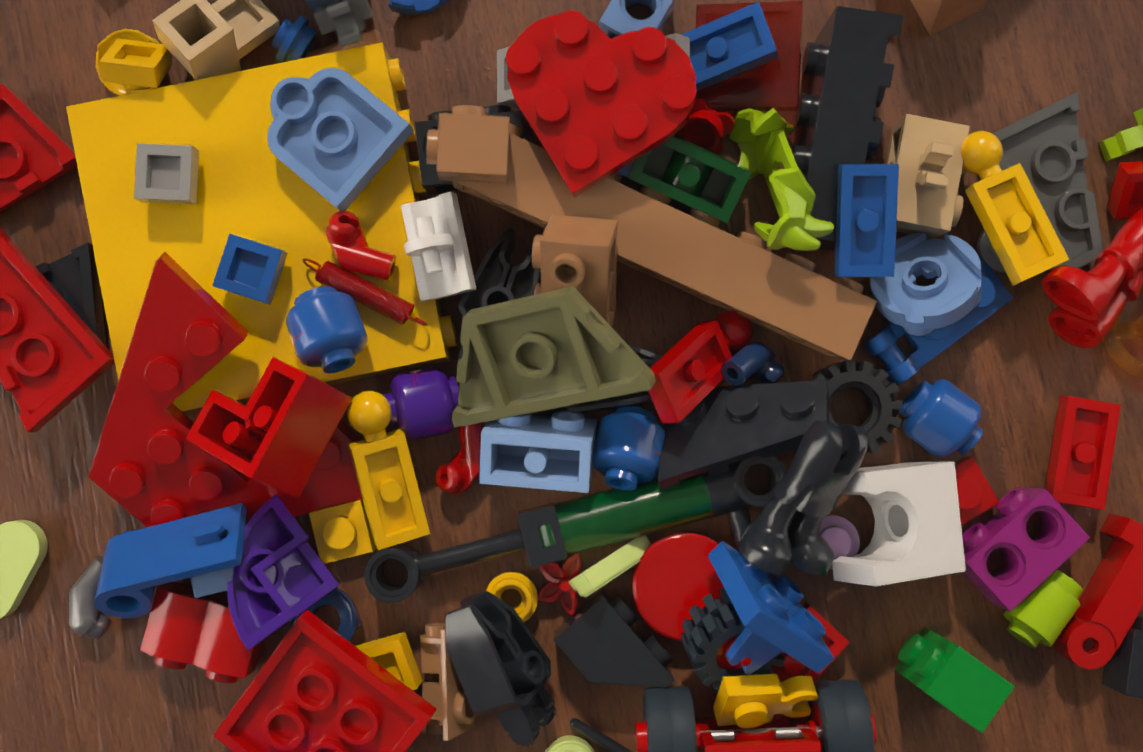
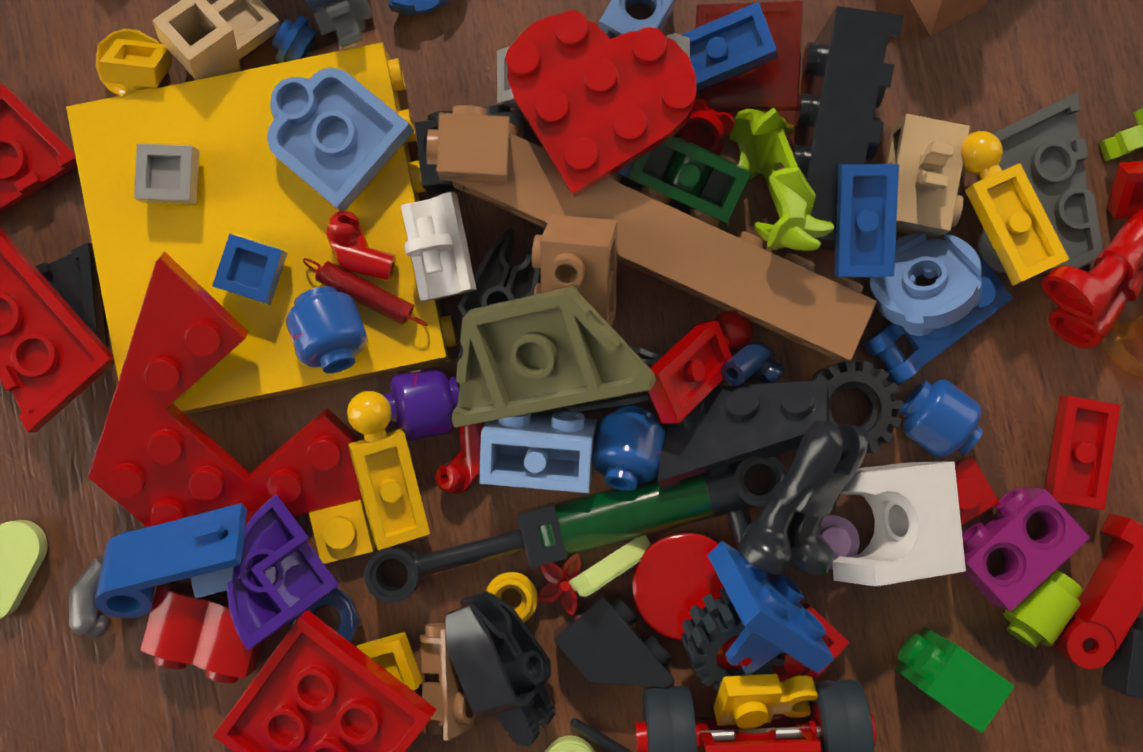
red brick [186,357,352,498] -> none

